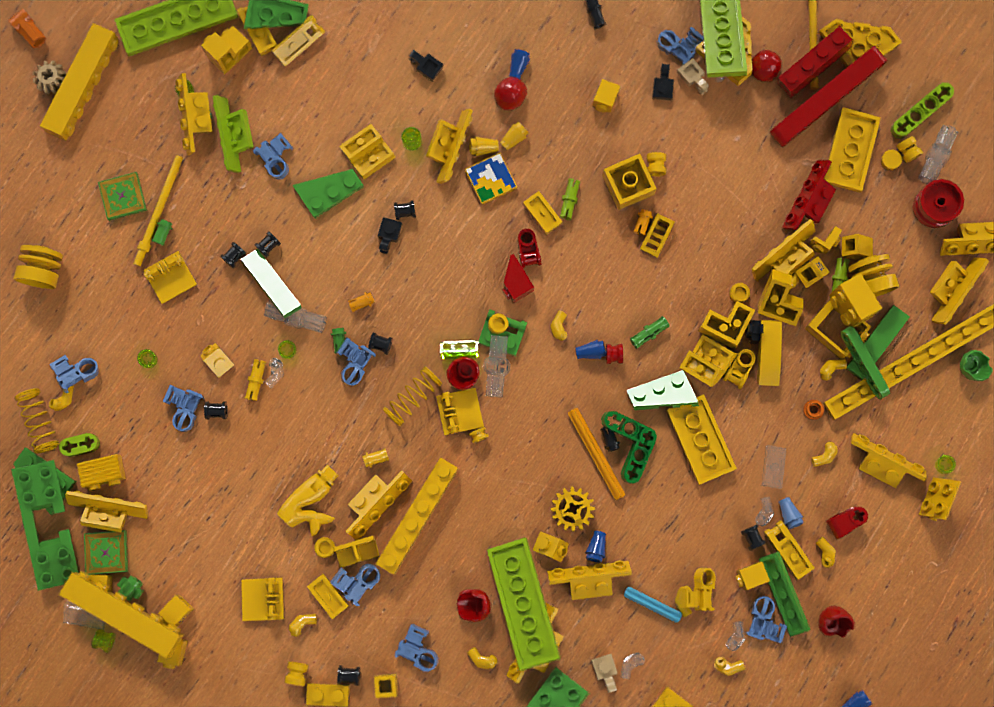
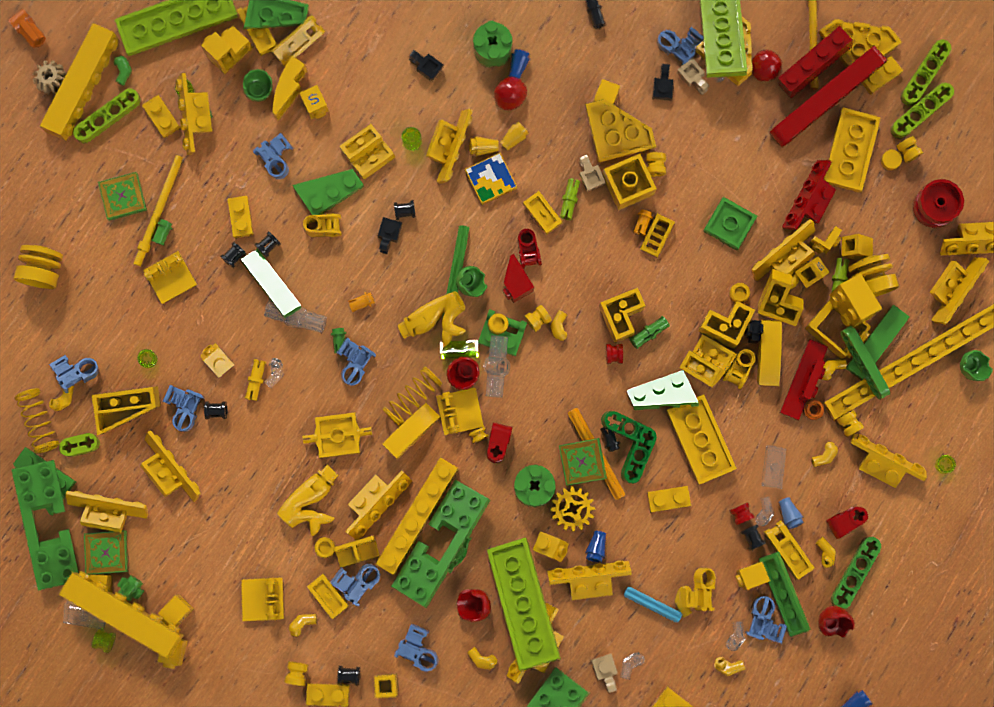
yellow brick [77,454,126,491] -> none
lime bracket [213,95,254,173] -> none
clear neon green bush [278,340,296,359] -> none
yellow pin [362,448,389,468] -> none
black bush [368,332,393,355] -> none
blue cone [576,339,606,359] -> none
clear piece [918,125,959,184] -> none
yellow hinge [919,477,961,521] -> none
none -> lime beam [73,88,141,143]
none -> yellow wedge [92,386,161,436]
none -> bright green arm [114,56,132,86]
none -> yellow bracket [140,430,201,502]
none -> yellow plate [142,95,180,138]
none -> yellow plate [227,195,254,239]
none -> bright green hair [243,69,272,102]
none -> yellow slope [273,56,307,121]
none -> yellow brick [300,85,329,119]
none -> yellow plate [302,412,372,458]
none -> yellow piece [303,213,342,237]
none -> yellow slope [382,403,440,460]
none -> bright green plate [392,479,491,608]
none -> yellow piece [398,291,466,347]
none -> bright green axle [442,225,469,319]
none -> bright green hair [456,266,487,297]
none -> bright green brick [473,21,512,67]
none -> red piece [487,422,513,463]
none -> bright green brick [514,465,556,507]
none -> yellow wheel [524,305,552,332]
none -> tile [559,438,607,486]
none -> tan plate [579,155,606,192]
none -> yellow plate [585,99,656,162]
none -> yellow brick [599,288,646,343]
none -> yellow plate [647,486,691,513]
none -> bright green tile [703,197,757,251]
none -> red wheel [729,502,755,525]
none -> red bracket [779,339,828,421]
none -> bright green beam [831,537,881,609]
none -> yellow wheel [836,410,864,437]
none -> yellow plate [862,56,903,95]
none -> lime beam [901,40,951,106]

